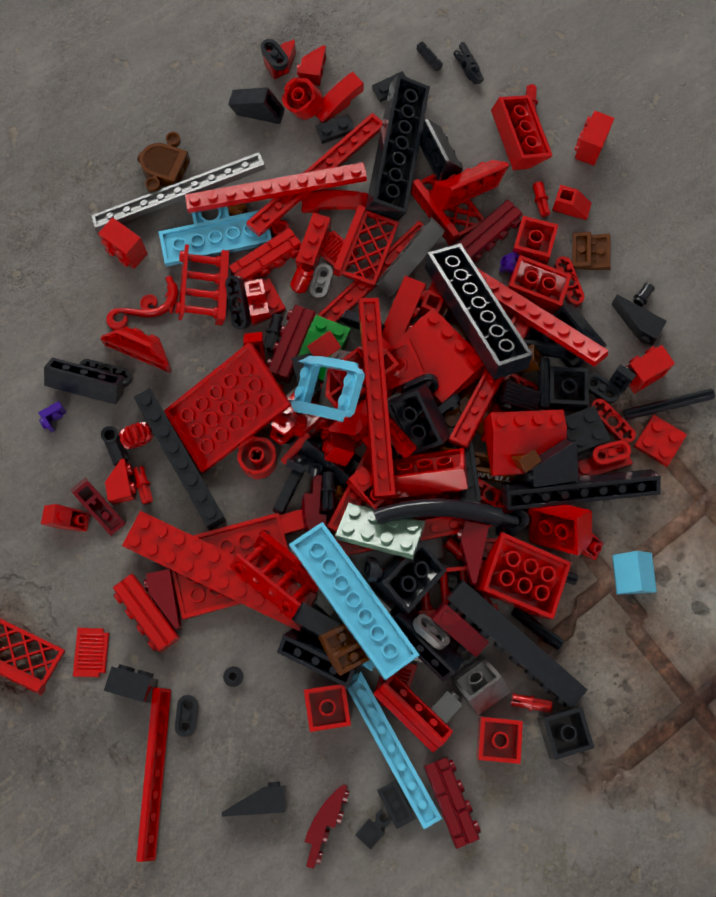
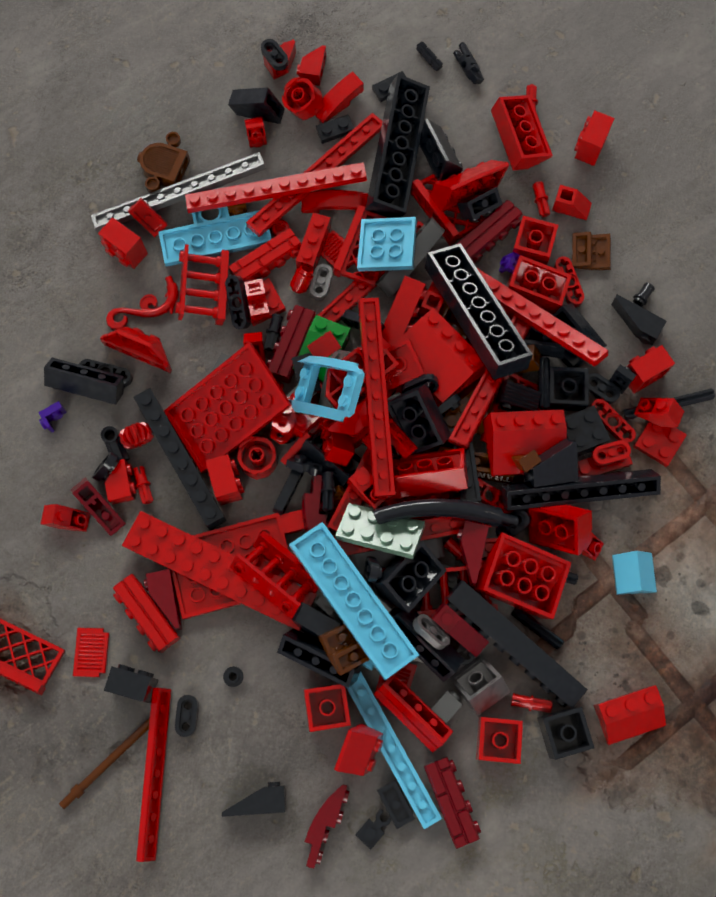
none -> reddish brown bar [59,717,150,809]
none -> black plate [92,452,119,482]
none -> red plate [128,198,168,237]
none -> red brick [206,454,244,506]
none -> red slope [244,117,267,148]
none -> red slope [334,723,383,776]
none -> medium azure plate [357,217,417,271]
none -> black brick [457,187,503,221]
none -> red slope [593,685,666,745]
none -> red slope [634,398,684,427]

